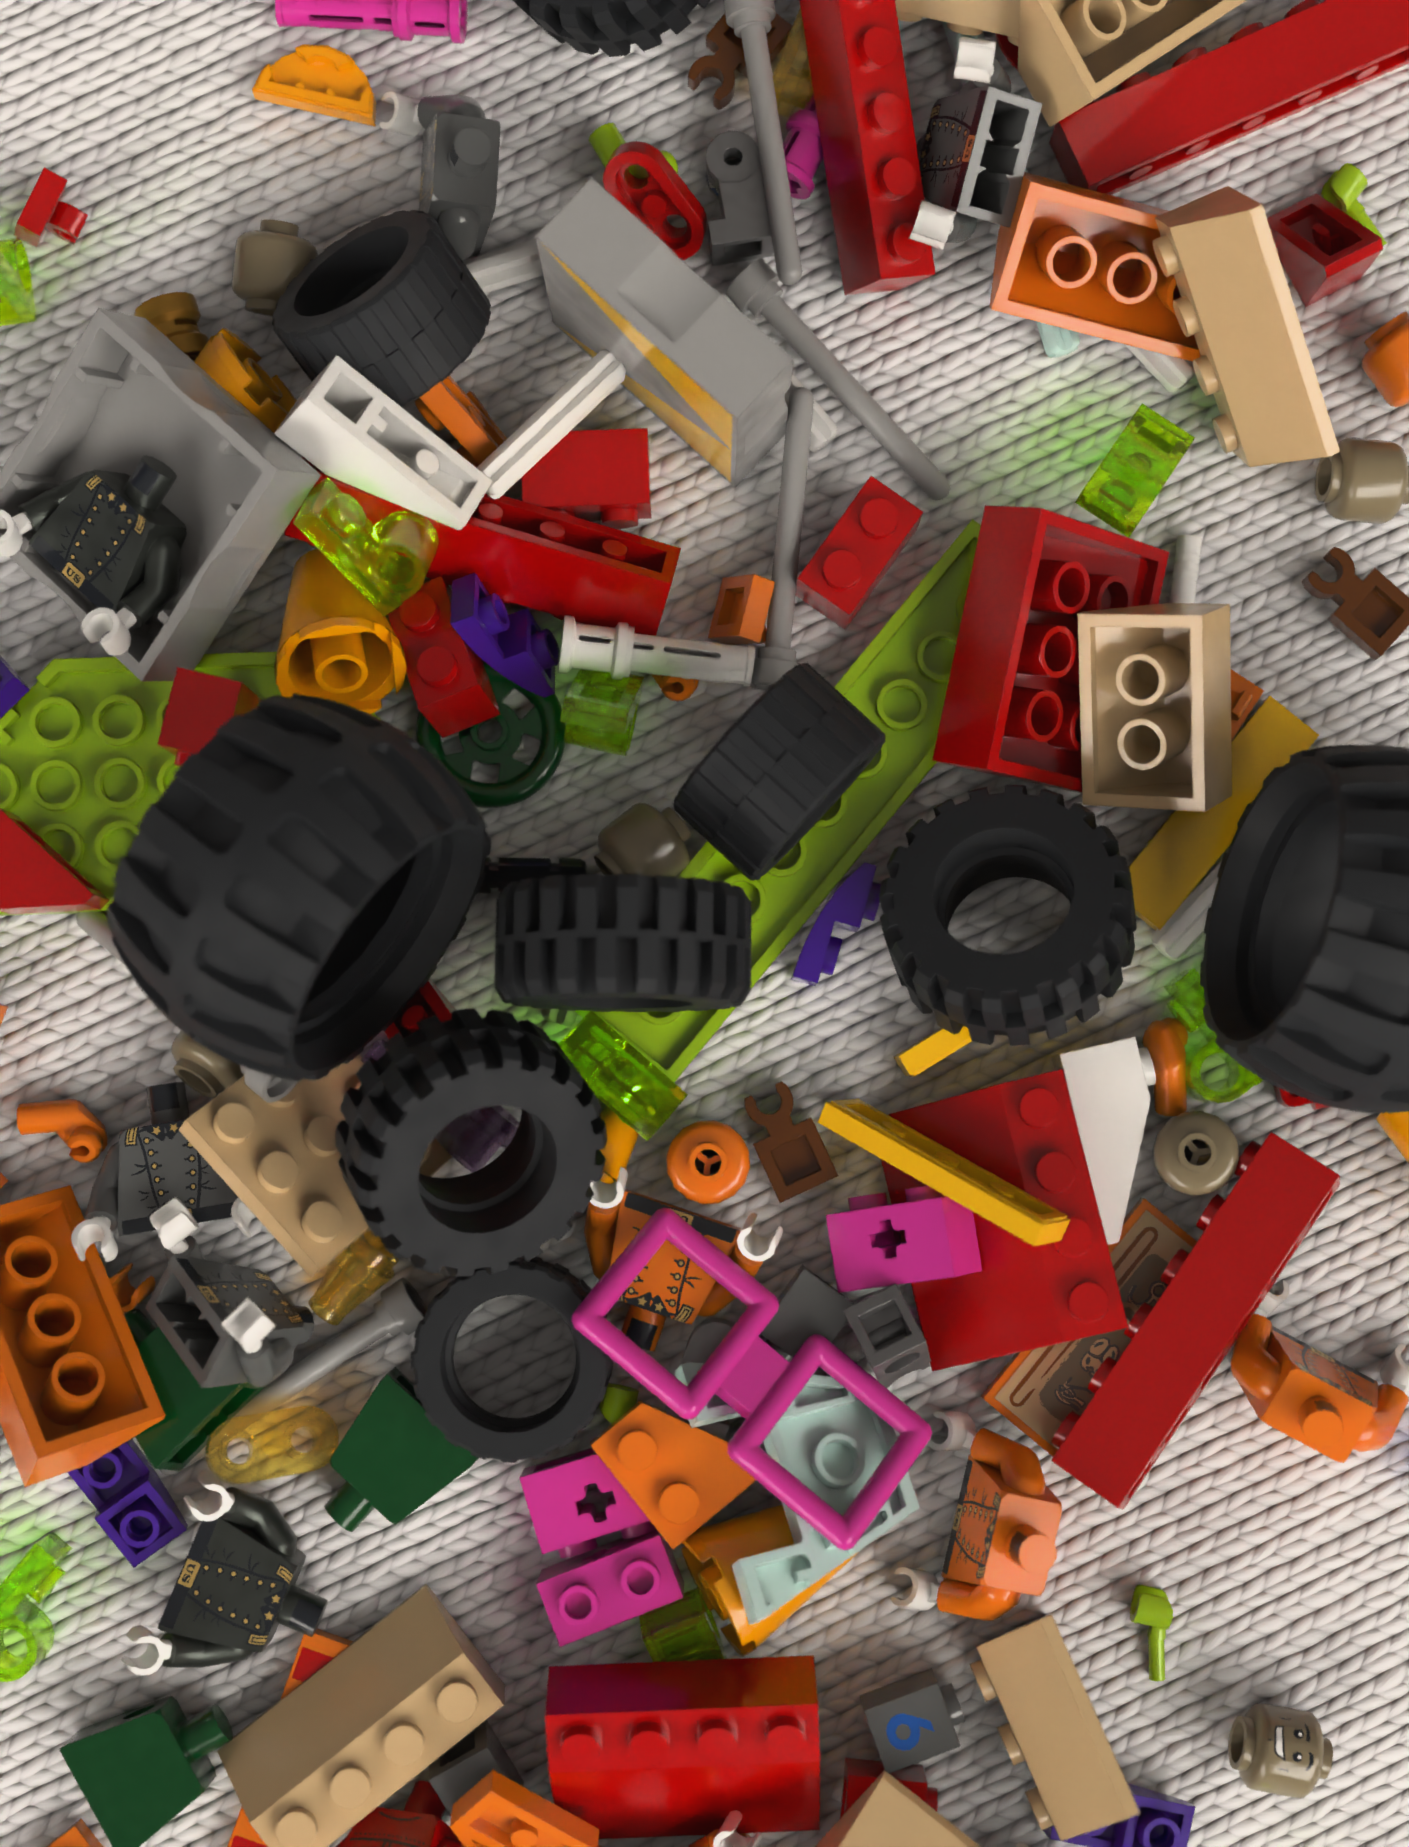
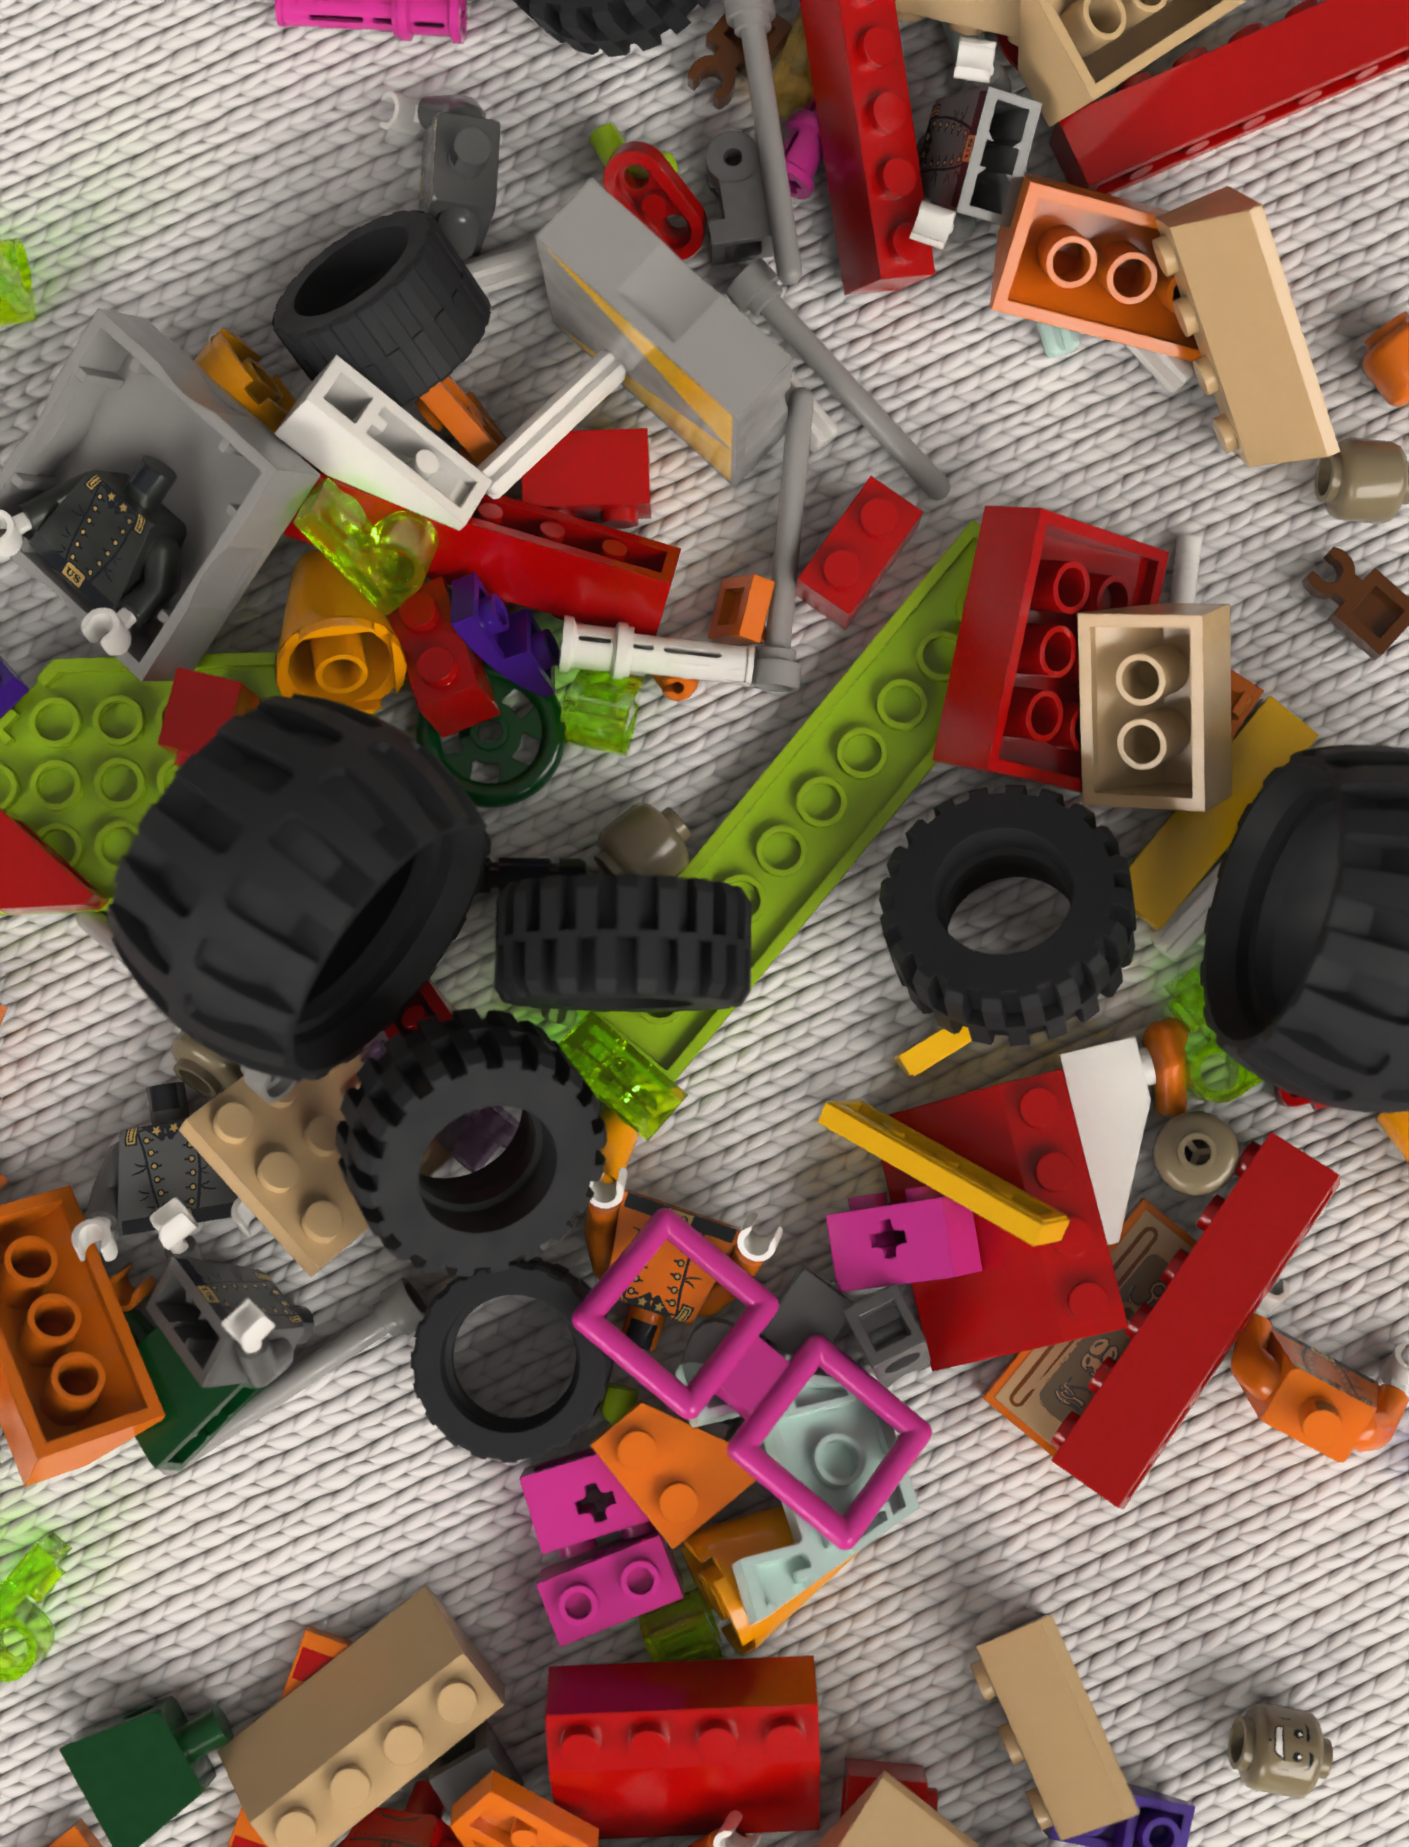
red tile [14,168,88,248] -> none
orange arm [17,1099,107,1163] -> none
dark purple slope [68,1439,188,1568] -> none
pearl dark grey torso [121,1470,328,1676] -> none
pearl gold wheel [134,292,209,361] -> none
clear yellow plate [205,1406,339,1485] -> none
dark tan head [231,220,318,316] -> none
light orange plate [252,45,376,126] -> none
clear yellow cone [308,1230,399,1326] -> none
dark green torso [324,1367,478,1532] -> none
orange head [666,1120,750,1204] -> none
black tyre [673,663,886,880] -> none
reddish brown plate [744,1081,838,1203] -> none
dark purple slope [791,863,881,986] -> none
dark grey brick [860,1668,966,1773] -> none
orange torso [890,1411,1062,1620] -> none
clear neon green plate [1075,404,1195,538] -> none
lime hand [1130,1585,1173,1681] -> none
red slope [1267,193,1383,307] -> none
lime hand [1321,163,1387,246] -> none

